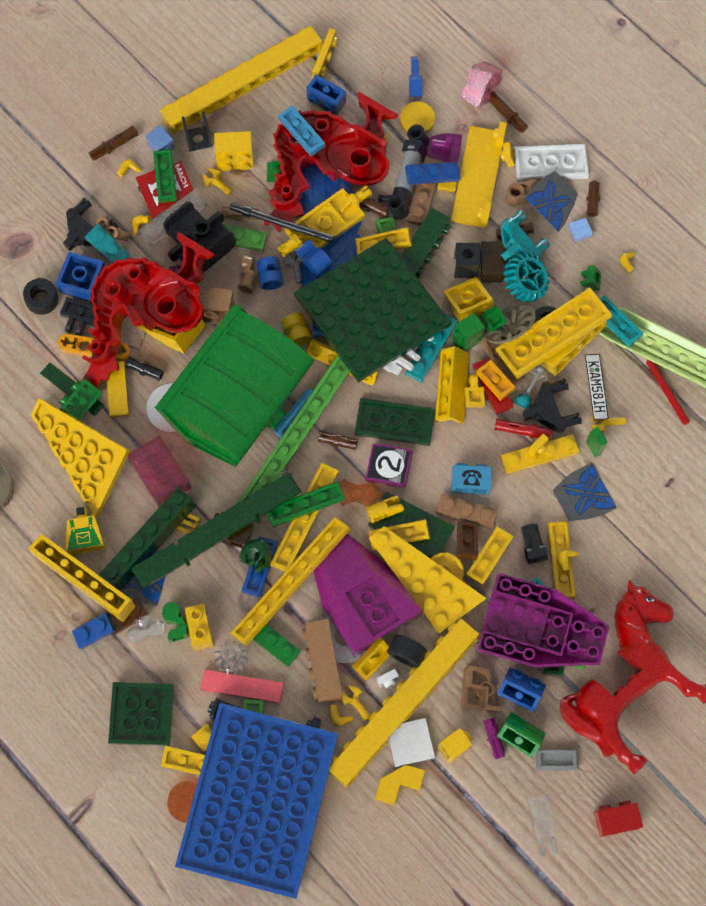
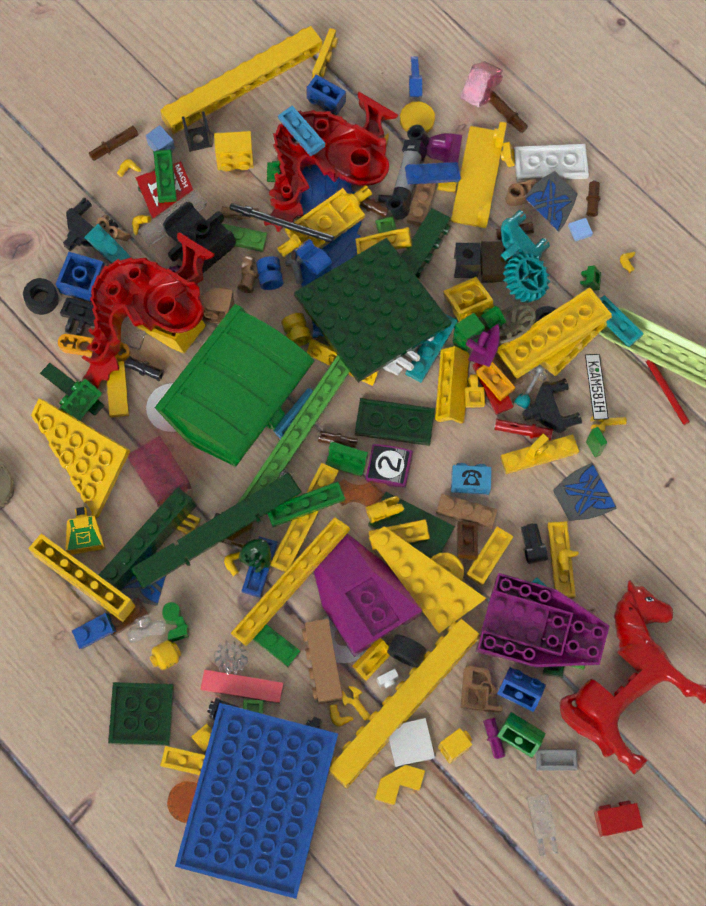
yellow brick [184,604,214,651] -> none
yellow bar [203,168,232,195] -> none
none -> yellow head [150,640,181,670]
none -> yellow animal [224,552,240,576]
none -> green bracket [326,442,368,477]
none -> magenta shield [466,324,500,367]

